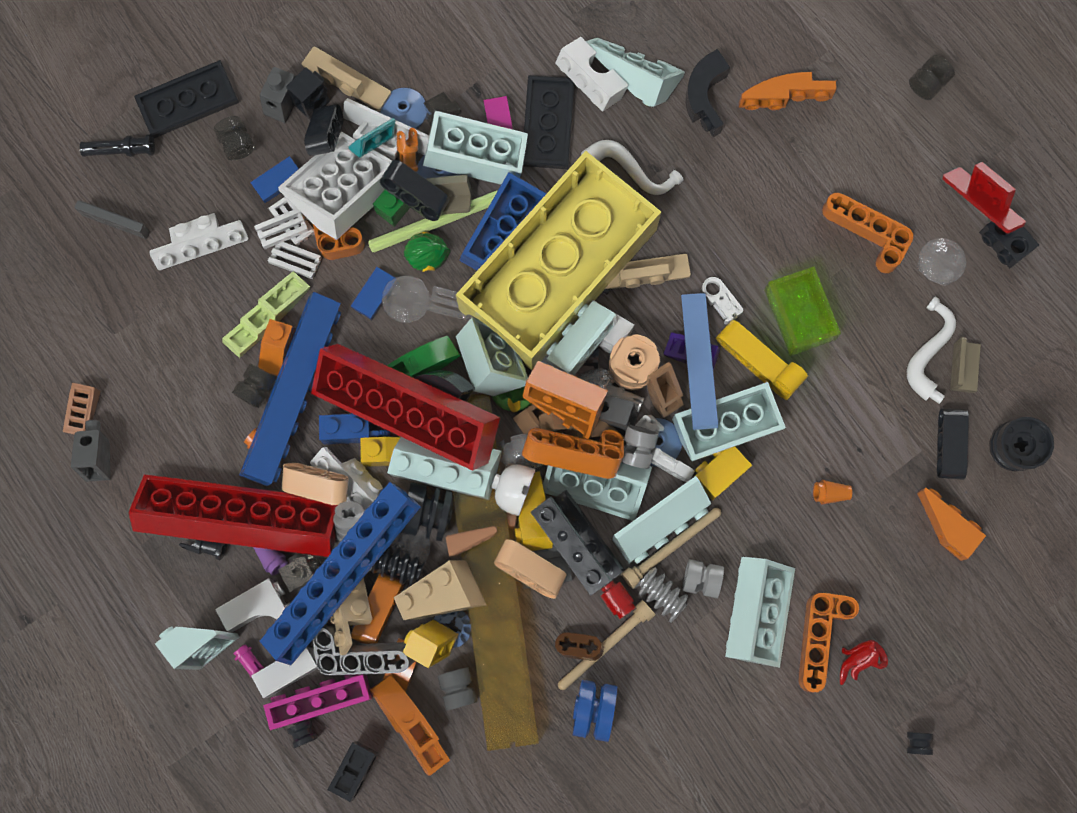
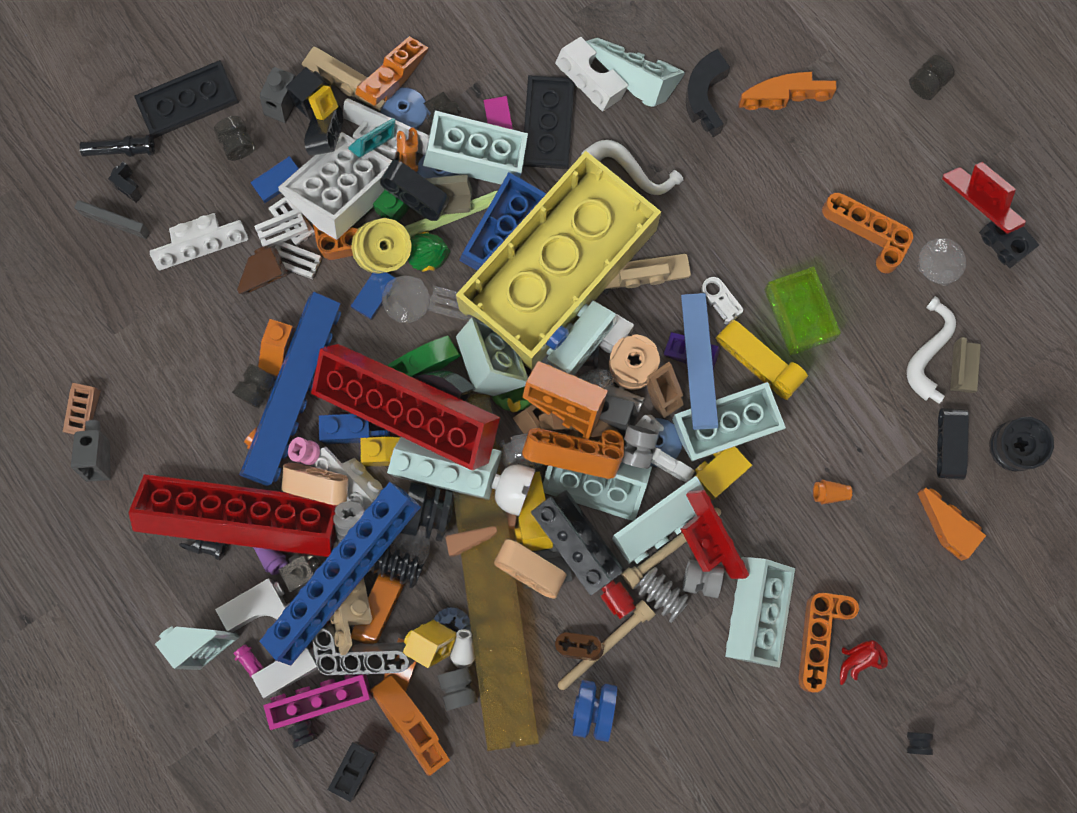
yellowish green slope [222,271,310,358] -> none
tan wedge [394,560,487,620] -> none
none -> black bracket [108,162,142,203]
none -> reddish brown slope [237,246,288,295]
none -> bright pink wheel [288,437,320,465]
none -> yellow plate [308,85,338,120]
none -> light yellow wheel [351,218,412,274]
none -> orange slope [355,36,428,106]
none -> white cone [450,629,476,668]
none -> blue tile [546,326,569,350]
none -> red bracket [680,490,749,579]

